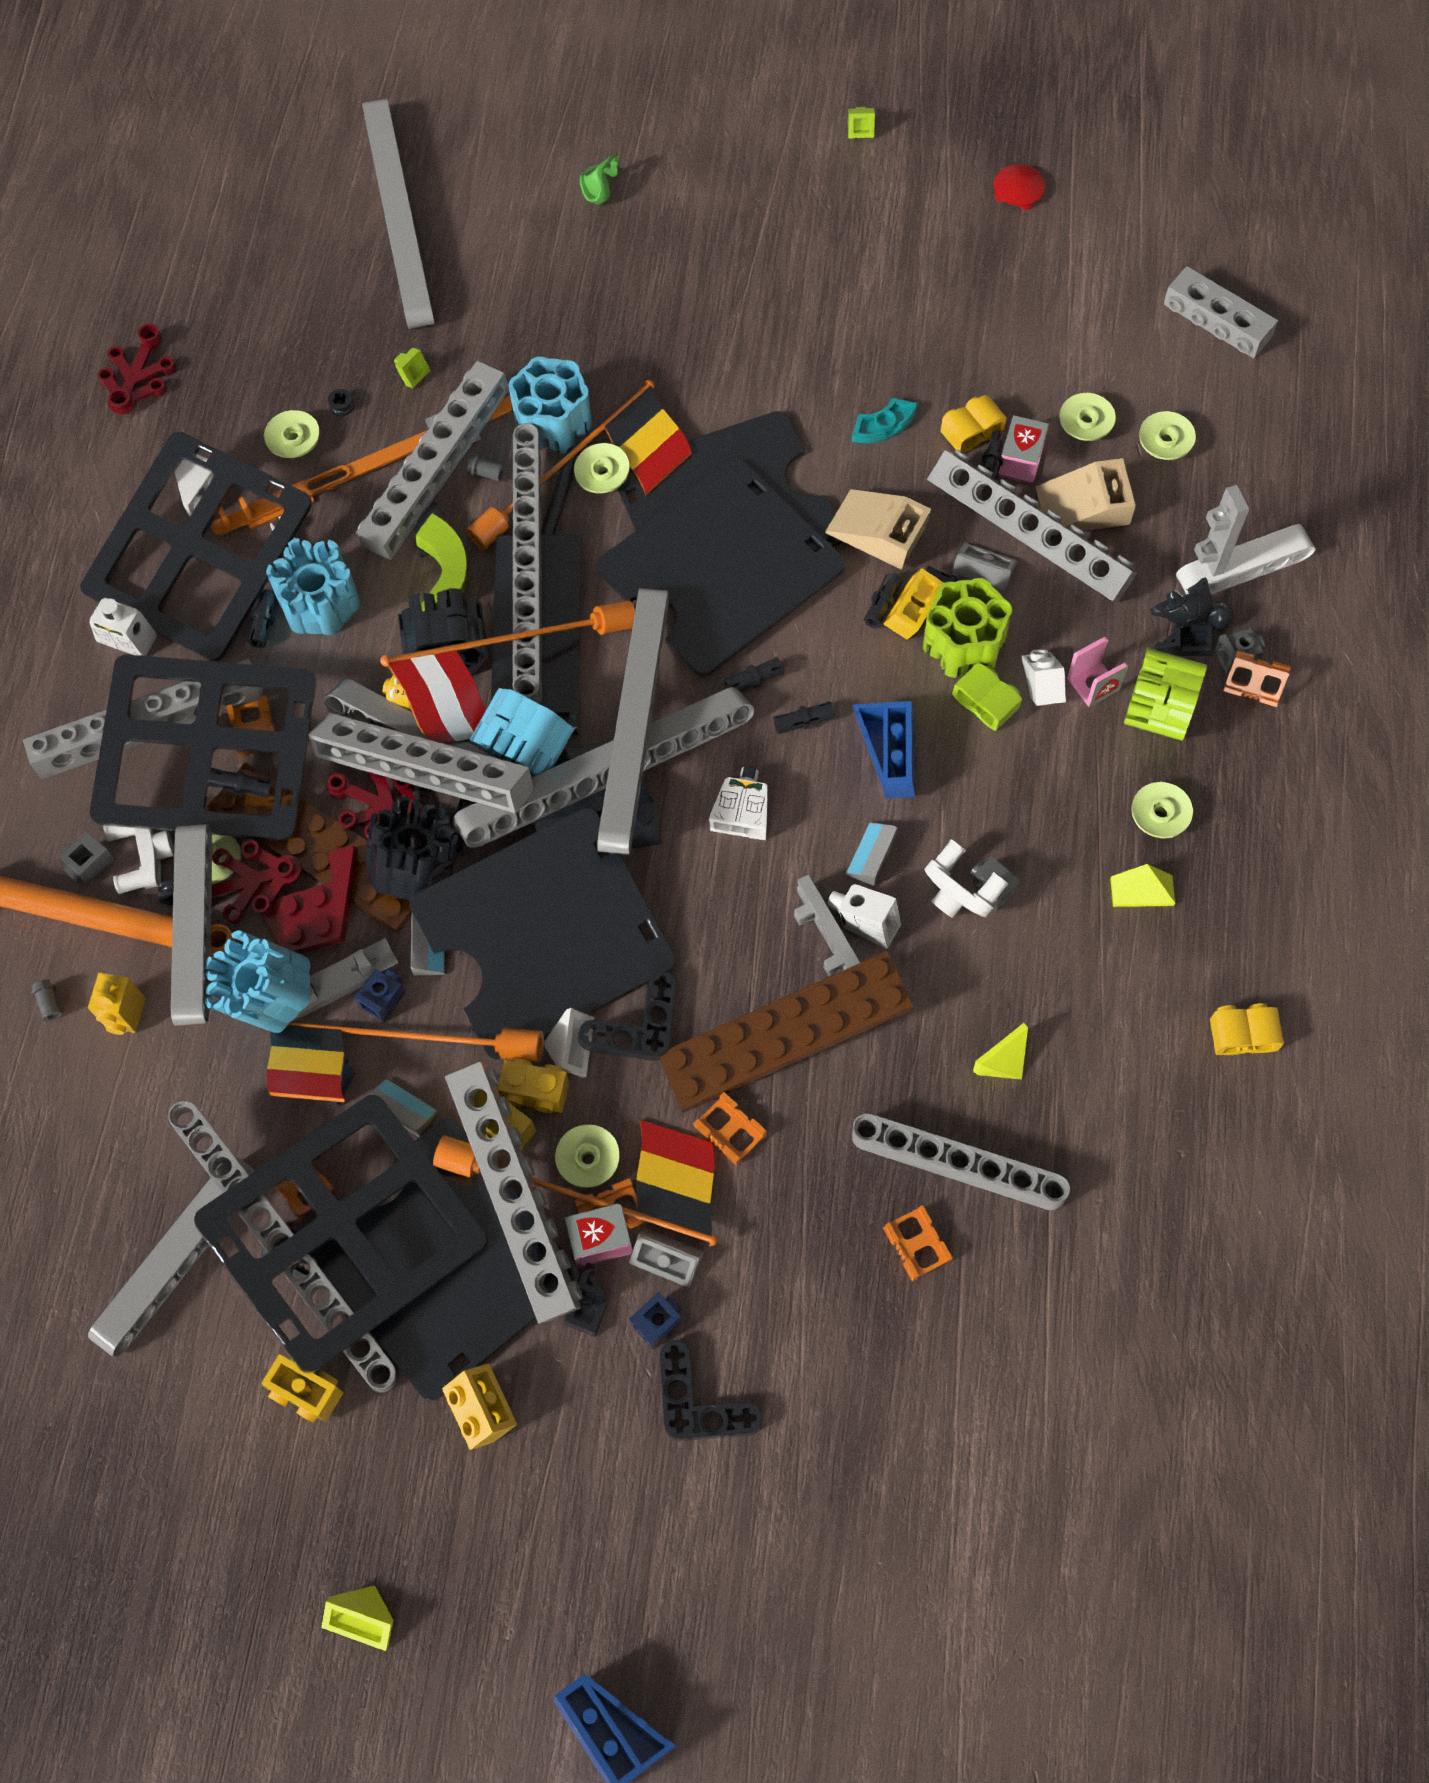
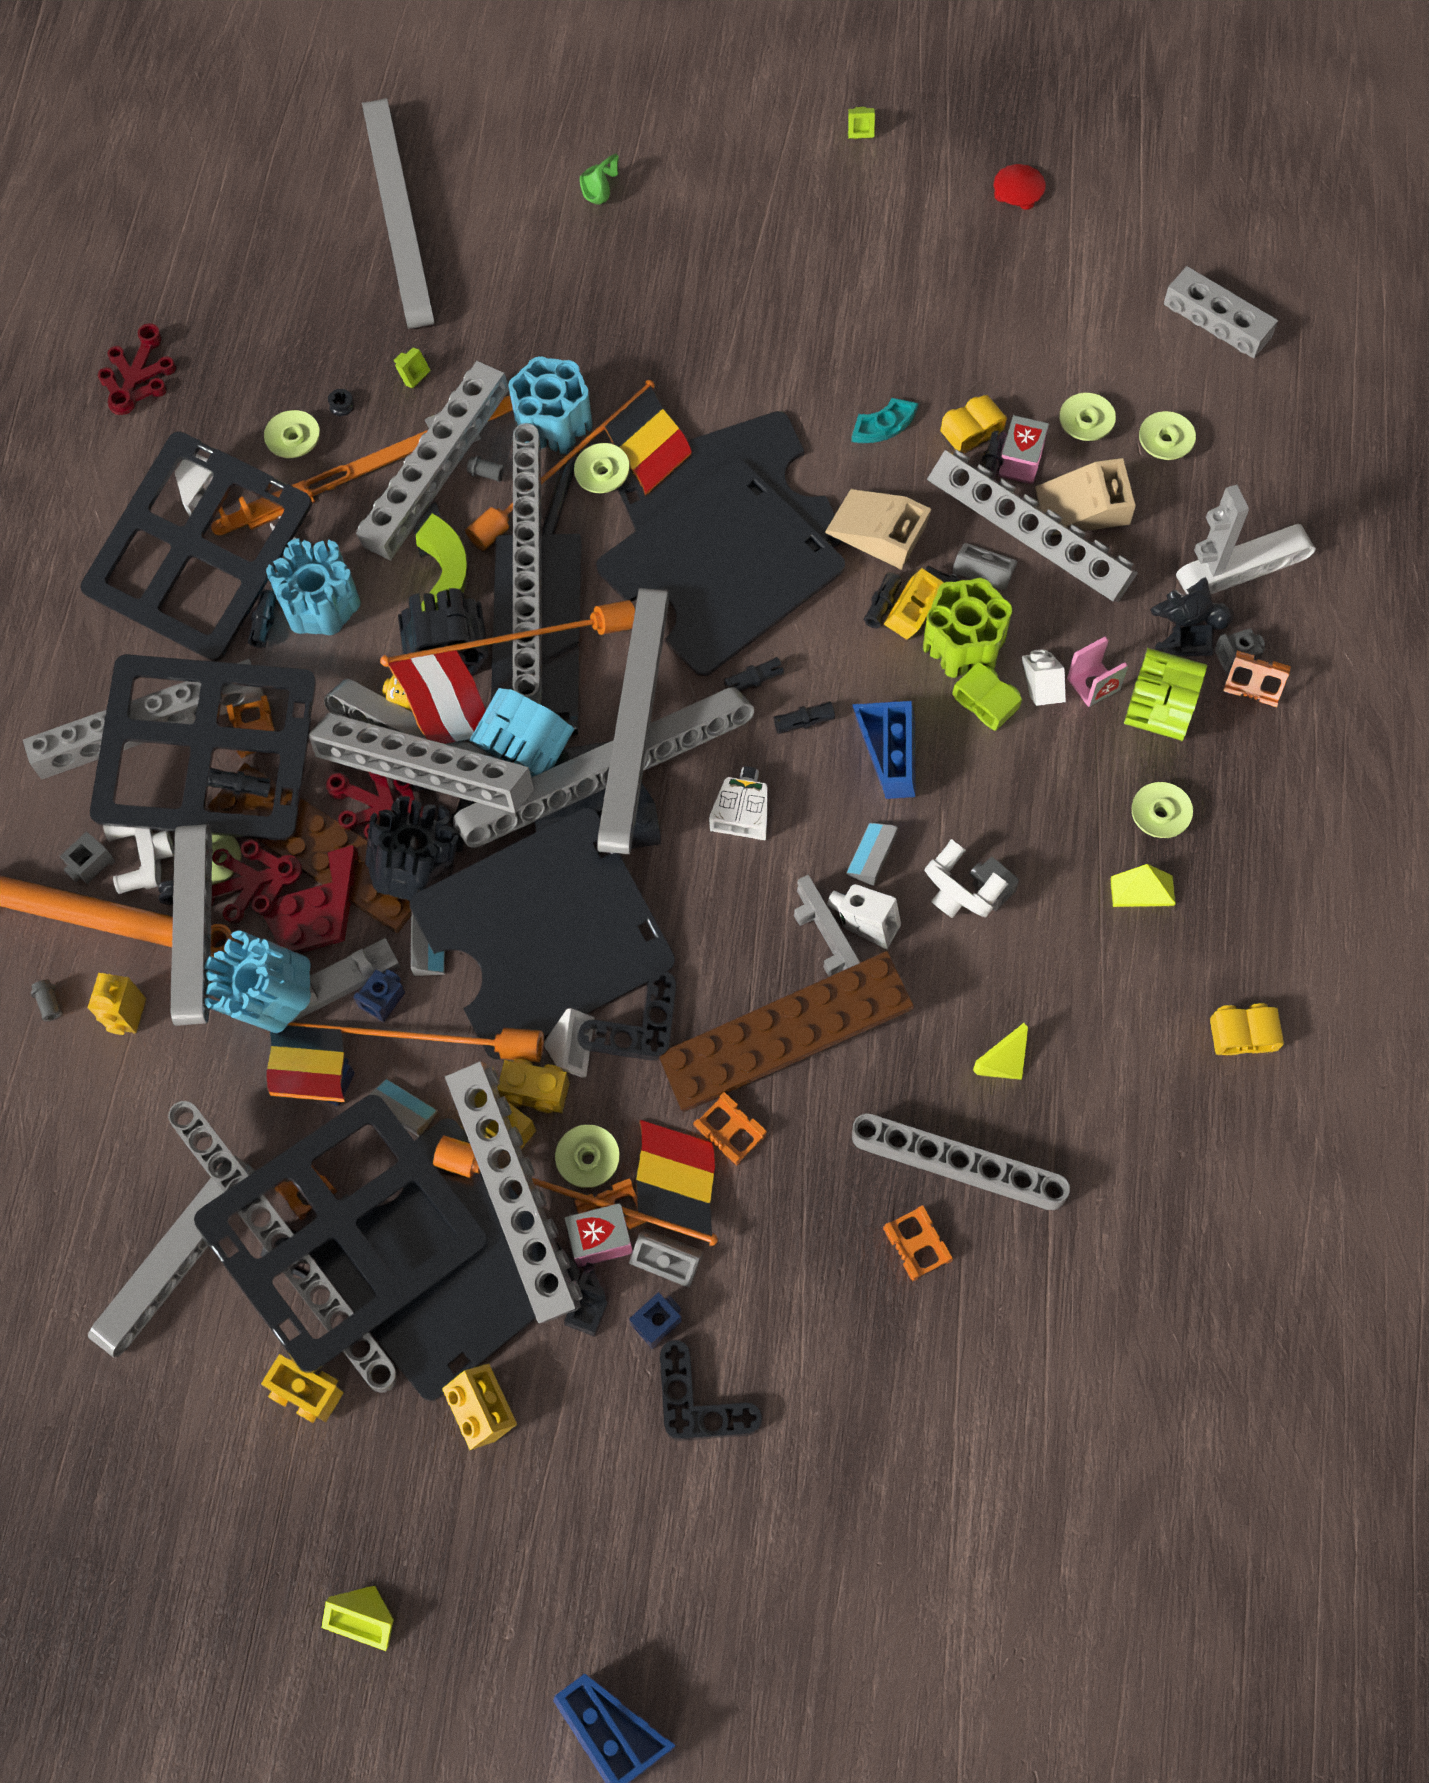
white torso [90,598,158,656] -> none

